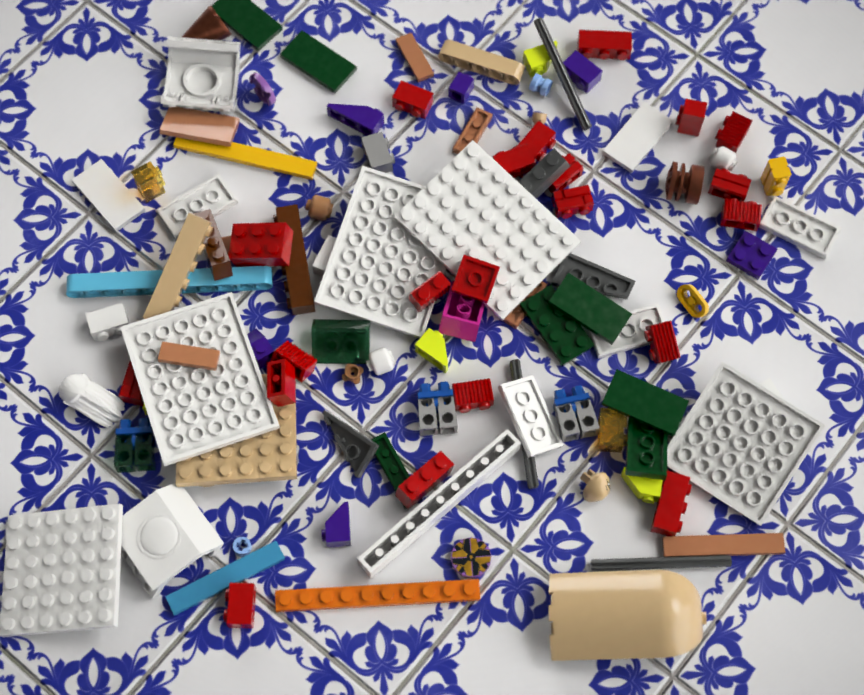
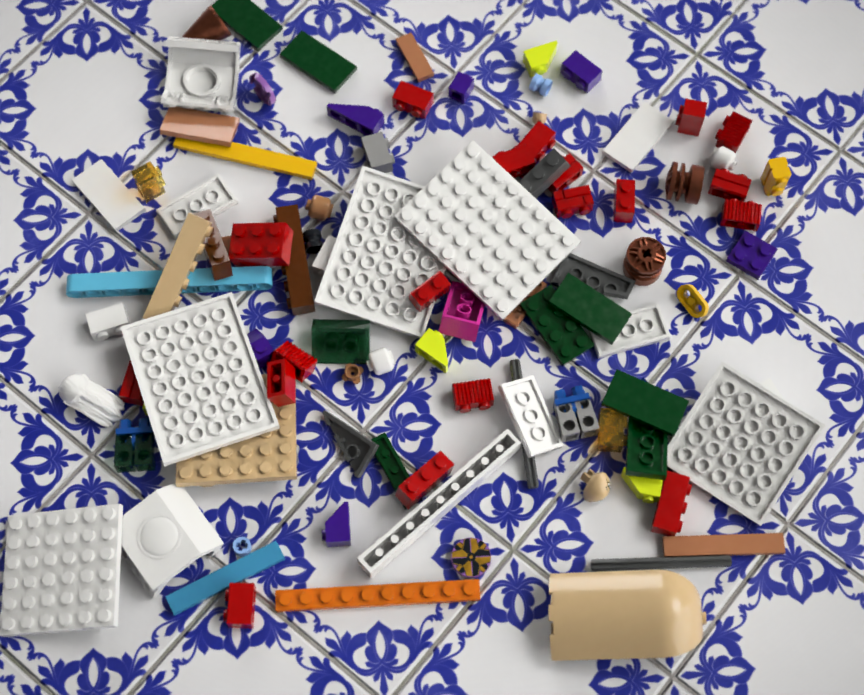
nougat tile [158,342,221,371] -> none
light grey hips [418,381,458,436] -> none
tan beam [438,39,525,85] -> none
red plate [451,255,500,303] -> none
nougat tile [452,107,493,154] -> none
dark grey axle [534,17,592,131] -> none
red brick [577,30,632,60] -> none
red brick [644,320,681,364] -> none
white tile [759,196,841,259] -> none
none -> black wheel [303,229,323,254]
none -> red brick [613,179,635,223]
none -> copper wheel [623,237,666,286]

